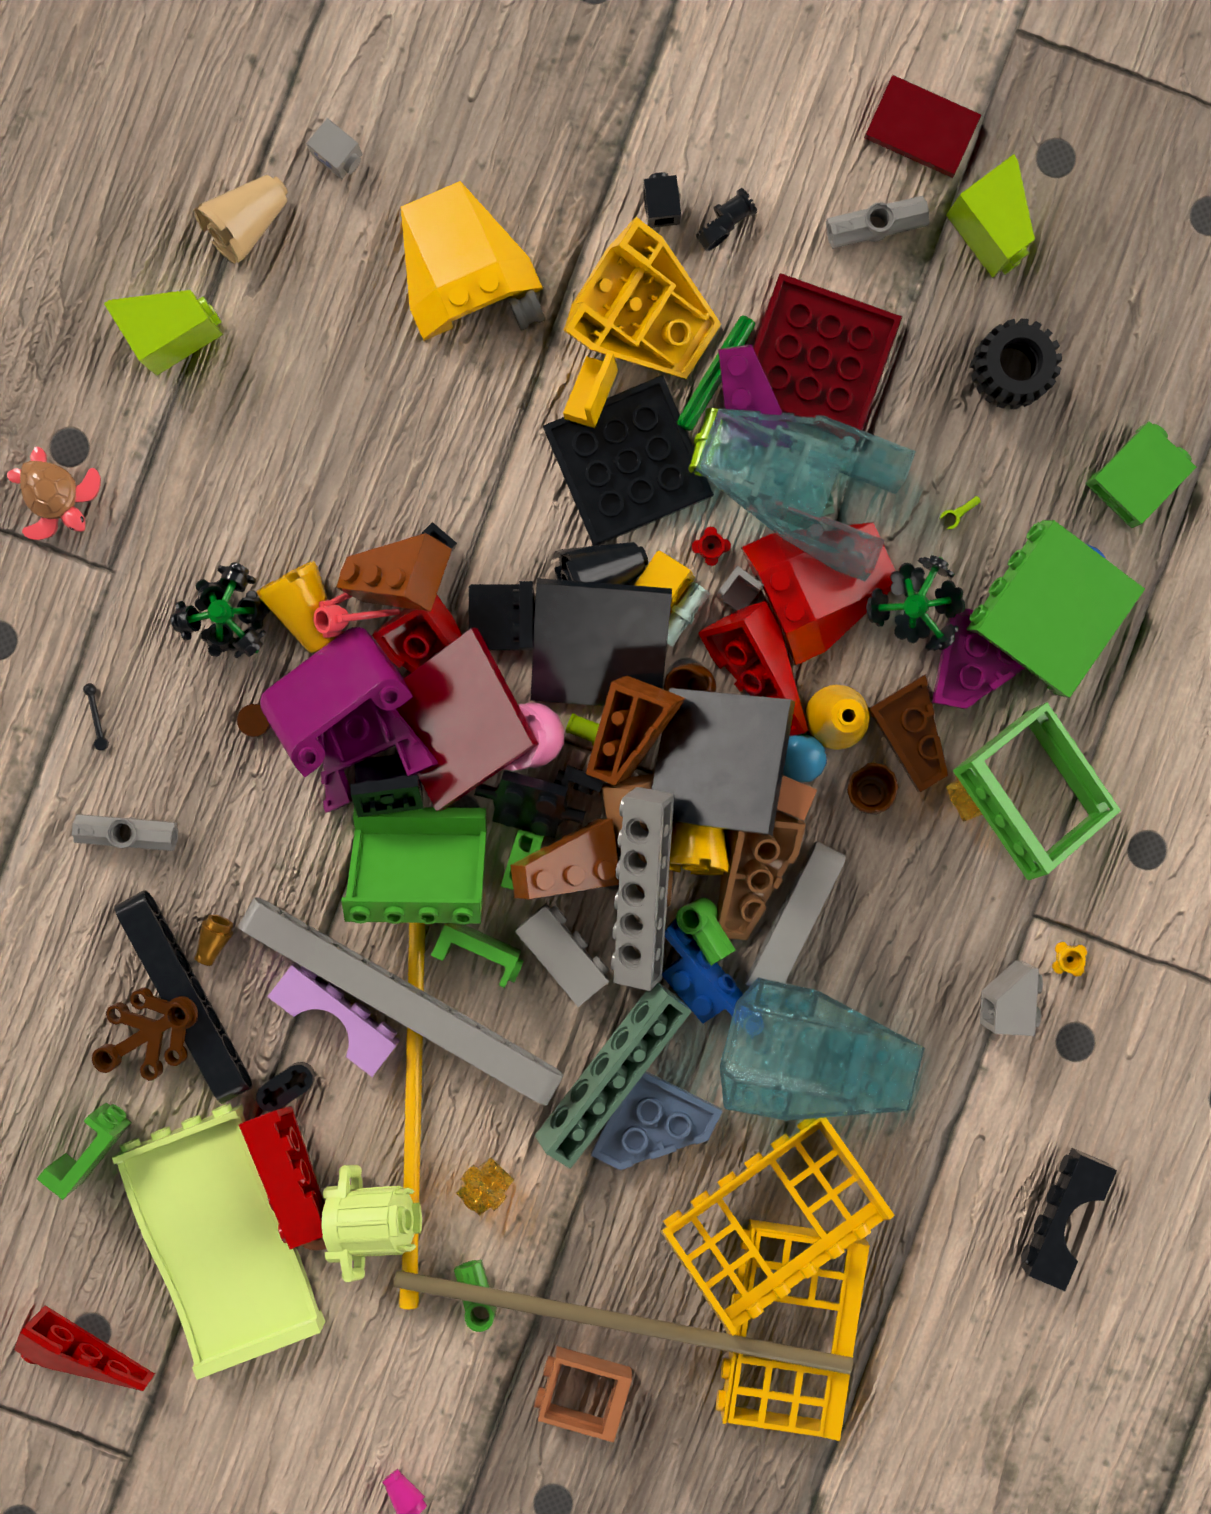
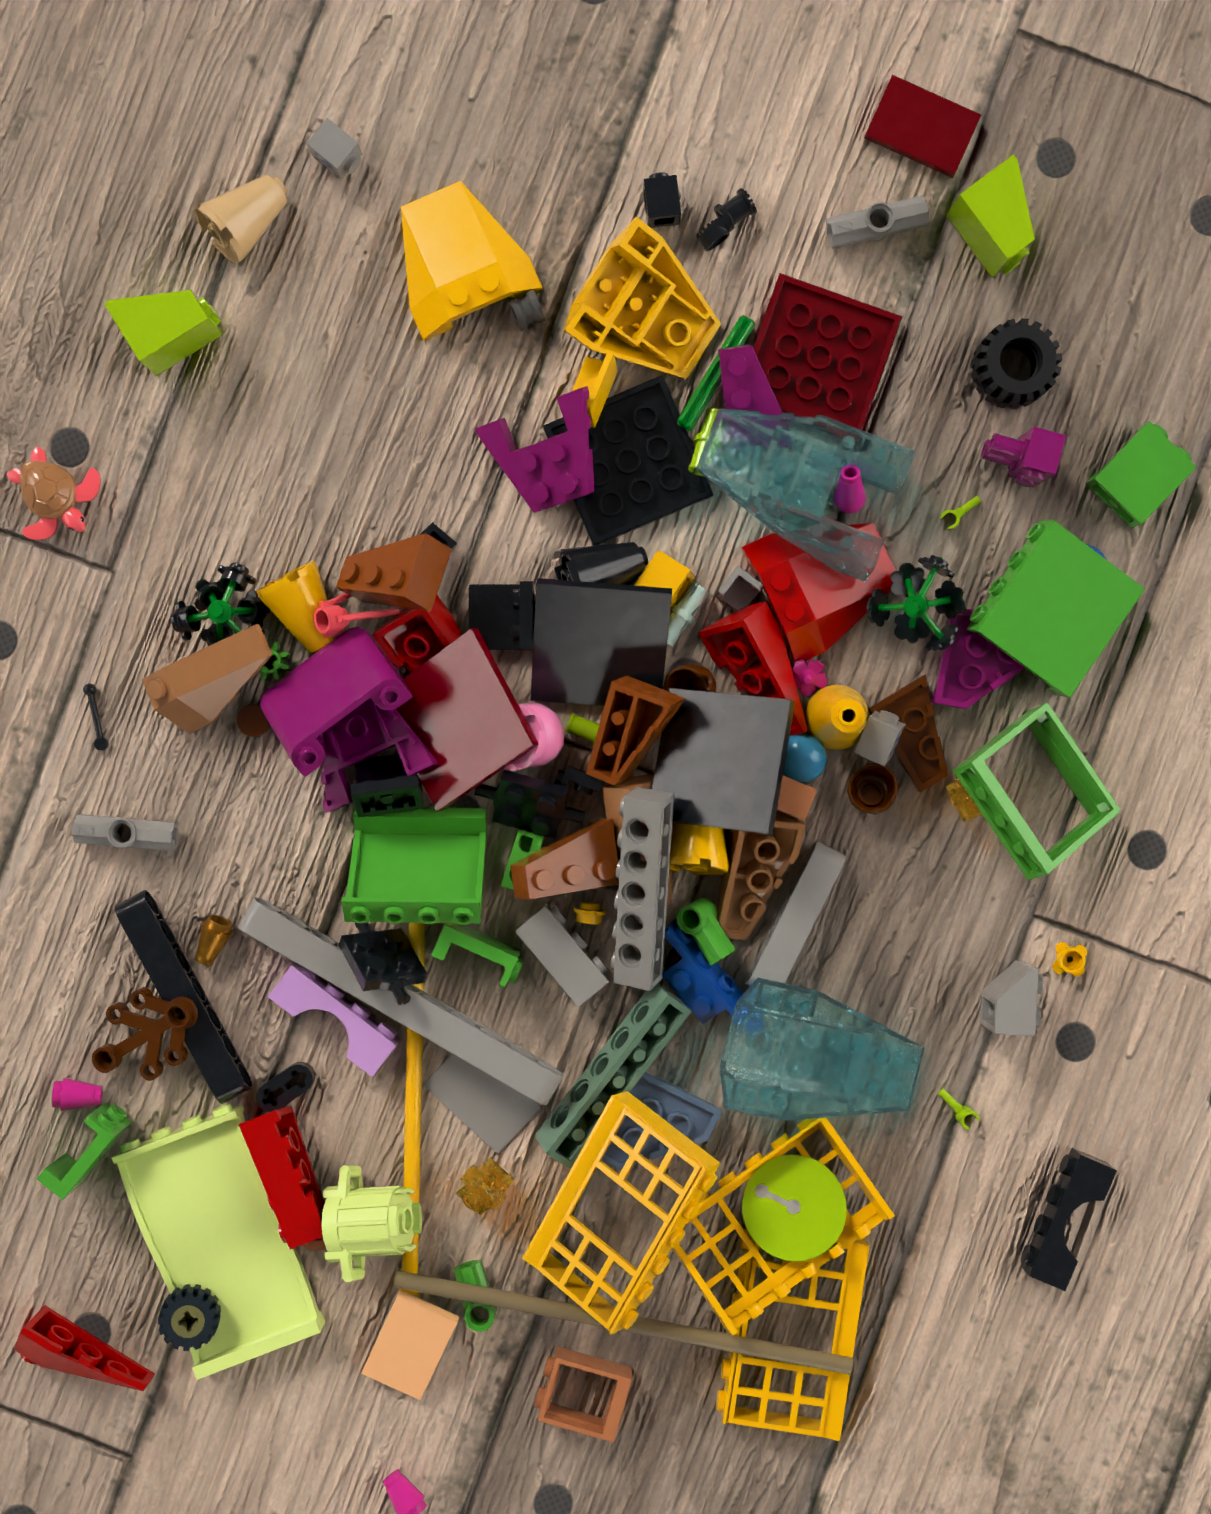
red plate [692,527,731,566] -> none
none -> dark pink cone [52,1078,103,1111]
none -> medium nougat wedge [141,624,272,734]
none -> black wheel [158,1284,221,1351]
none -> bright green gear [259,642,291,681]
none -> black plate [339,922,427,1005]
none -> light nougat tile [361,1290,460,1400]
none -> light grey piece [423,1053,542,1154]
none -> magenta wing [475,386,595,513]
none -> yellow window [522,1091,720,1335]
none -> yellow plate [573,901,606,925]
none -> lime piece [742,1155,847,1261]
none -> dark pink plant [792,658,828,697]
none -> dark pink cone [834,465,867,513]
none -> light grey brick [854,710,906,766]
none -> lime hand [937,1088,980,1130]
none -> magenta brick [980,426,1066,487]

